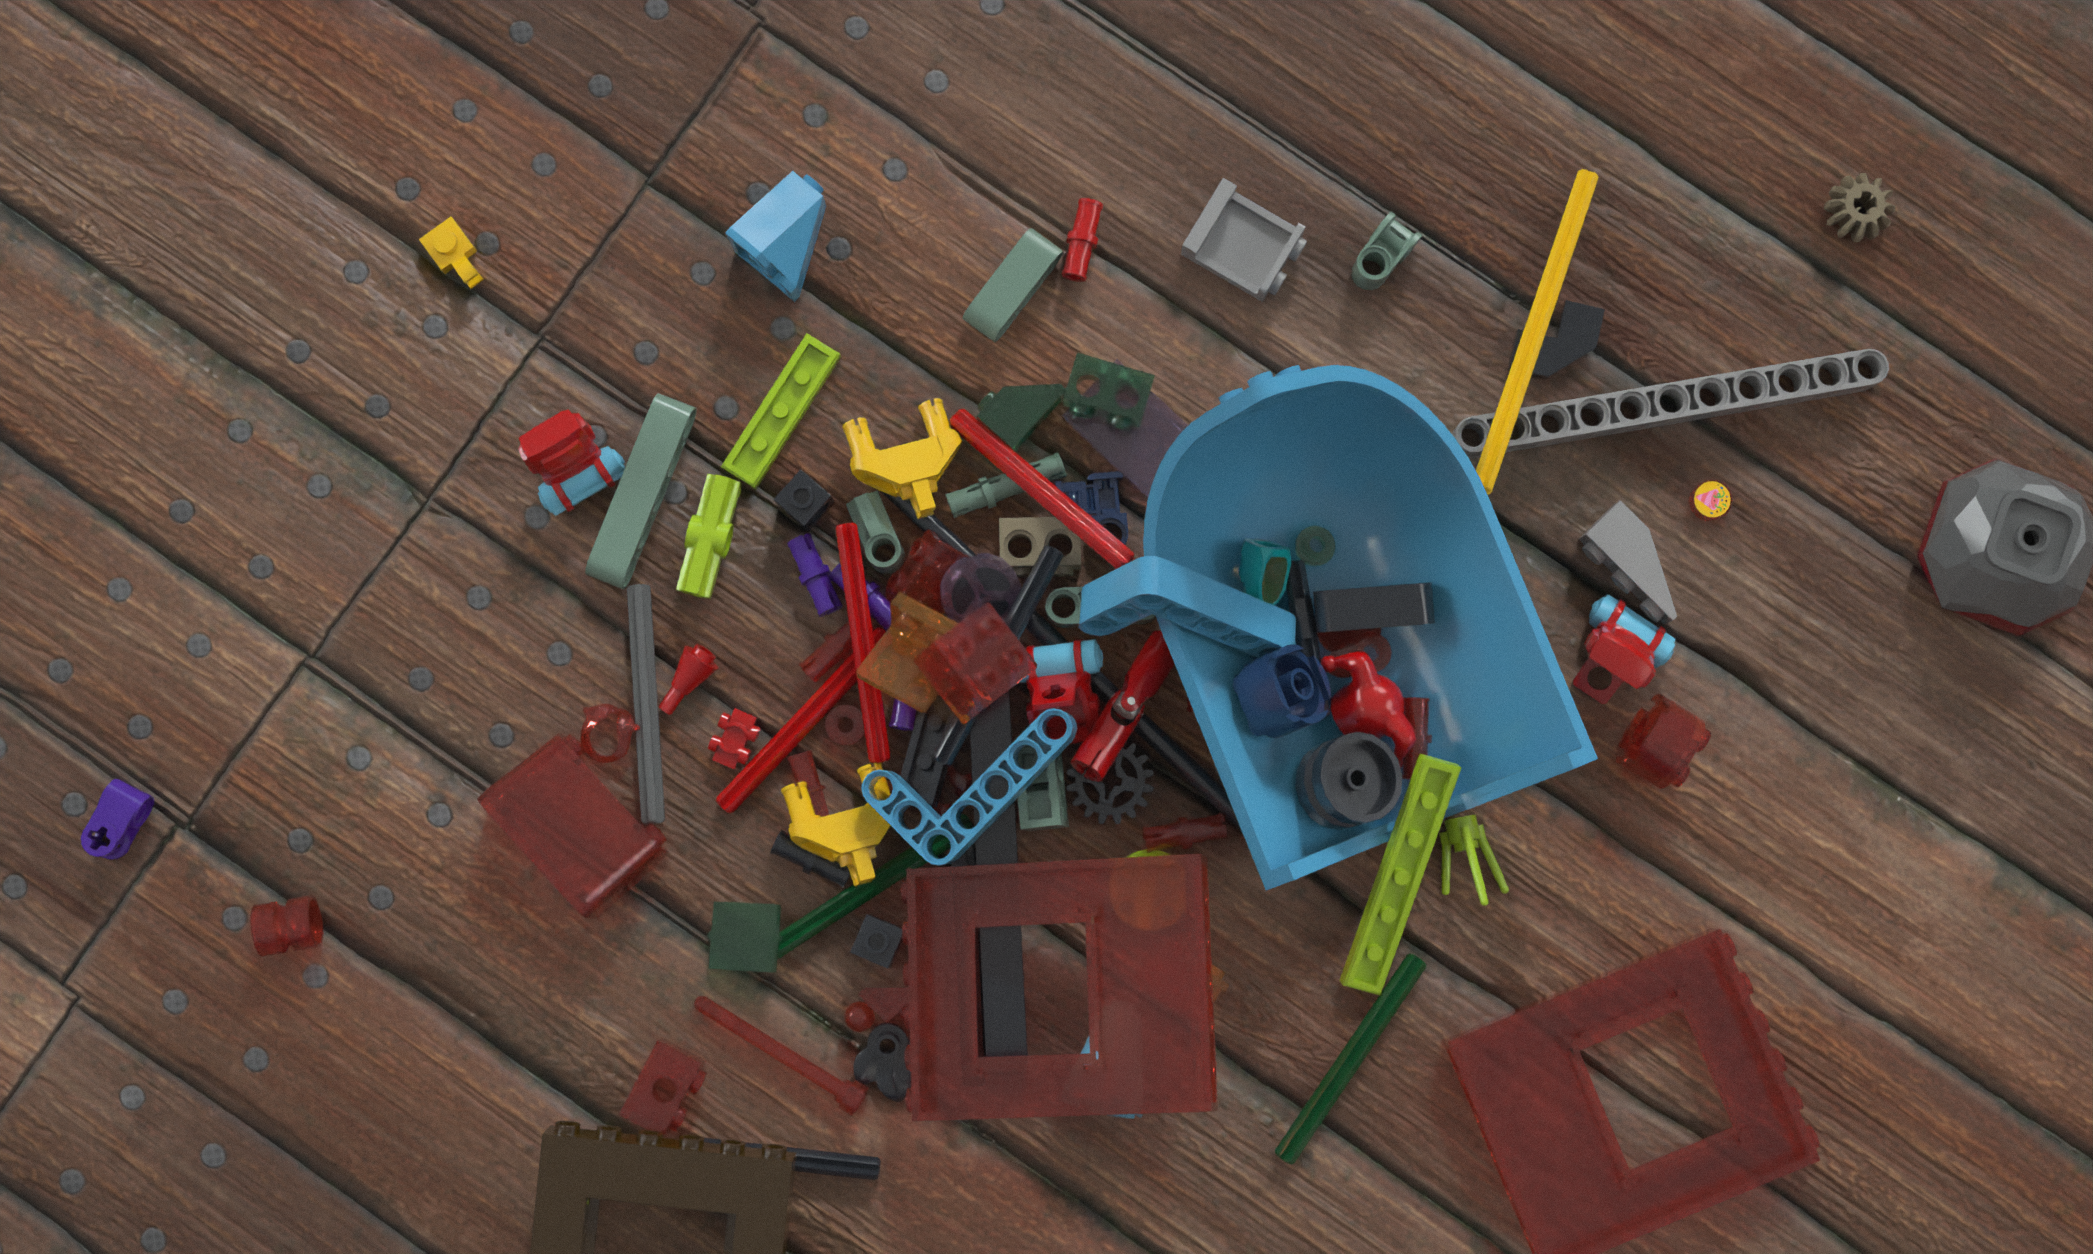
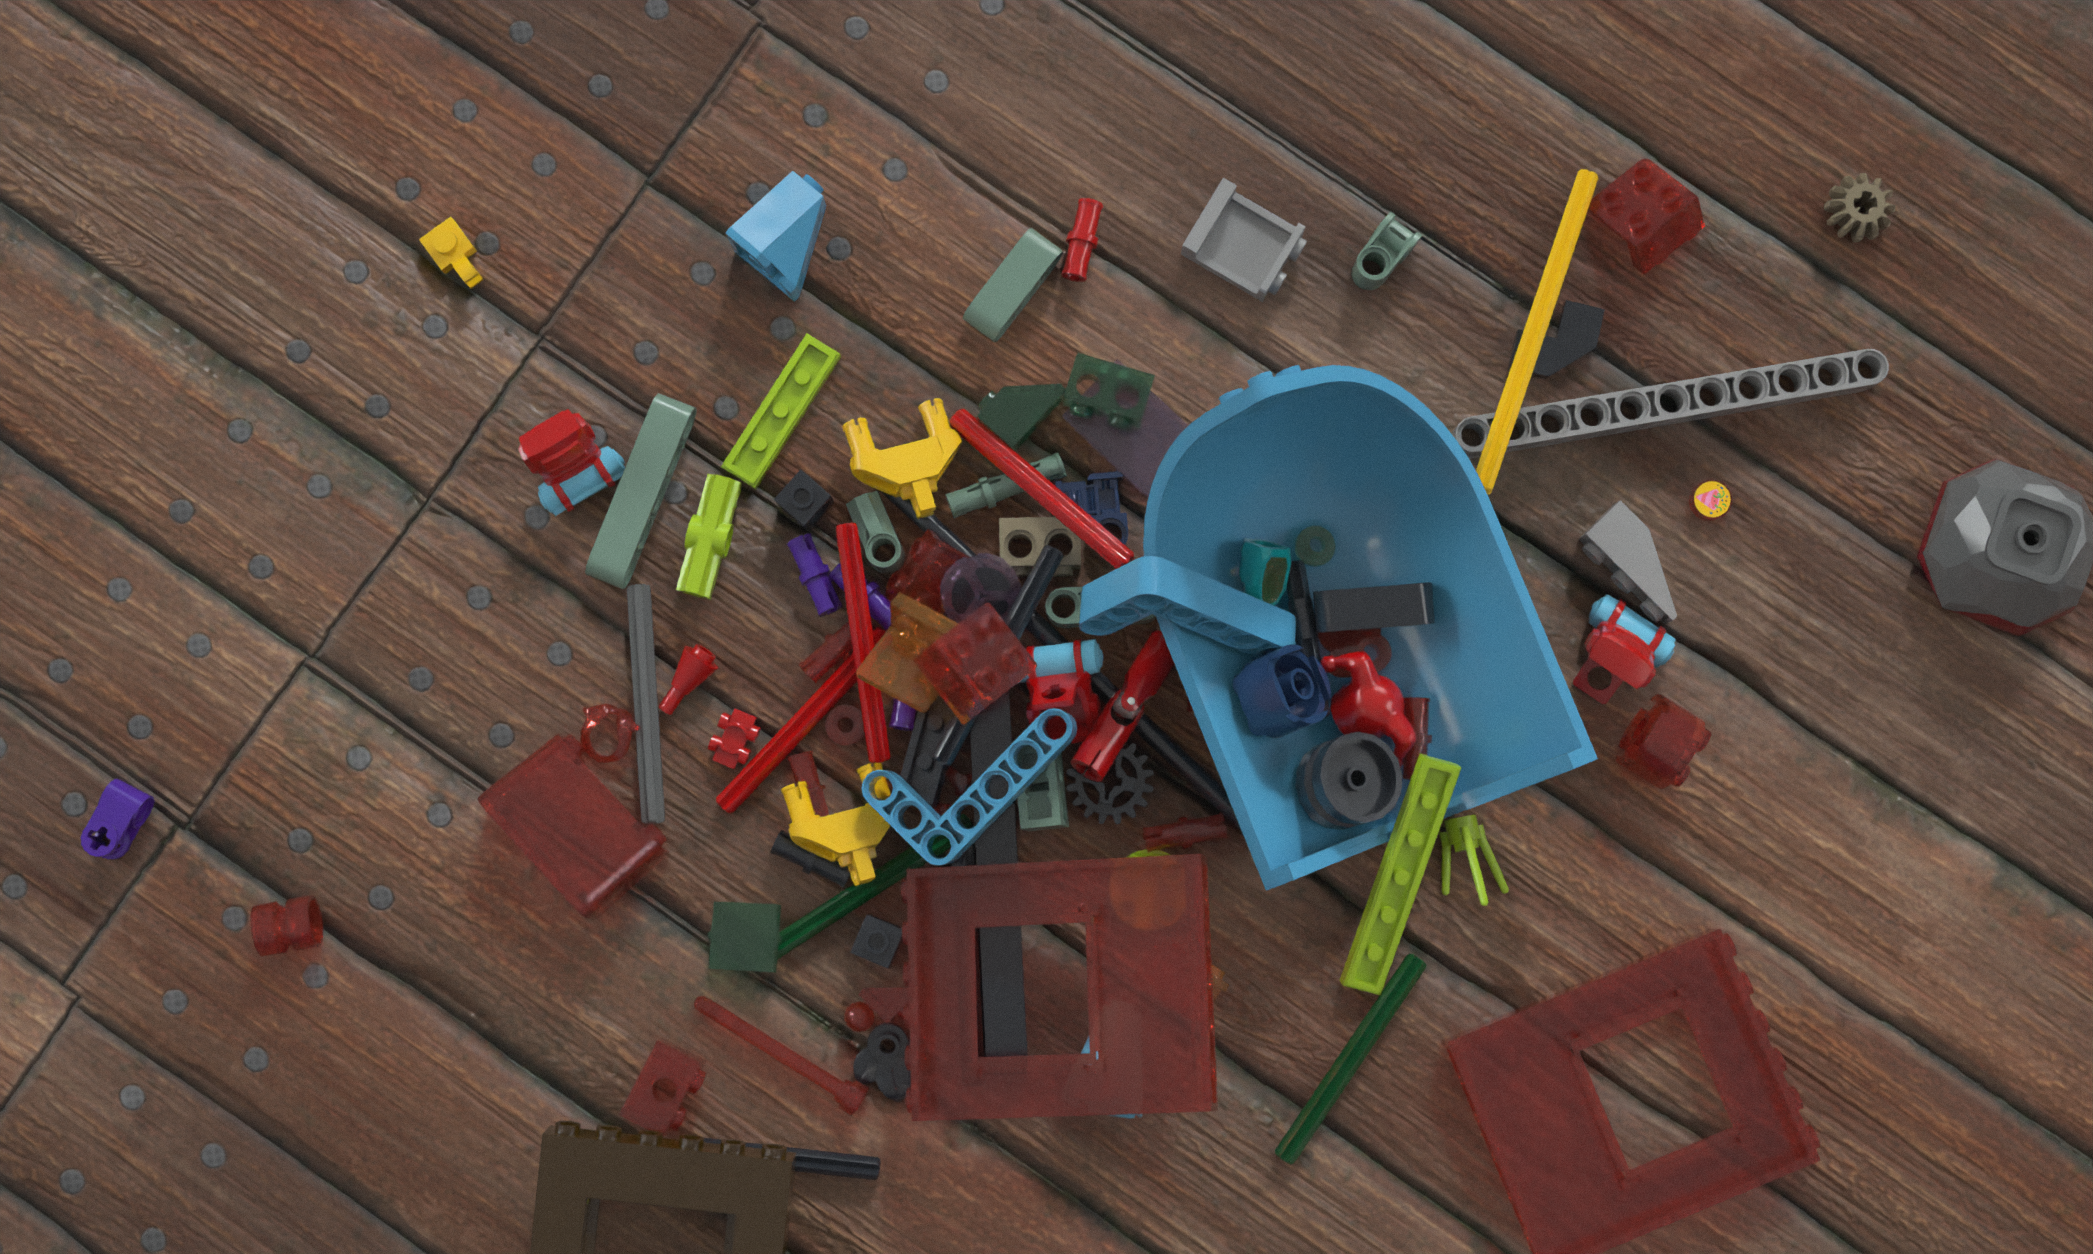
none -> clear red bracket [1588,159,1705,275]

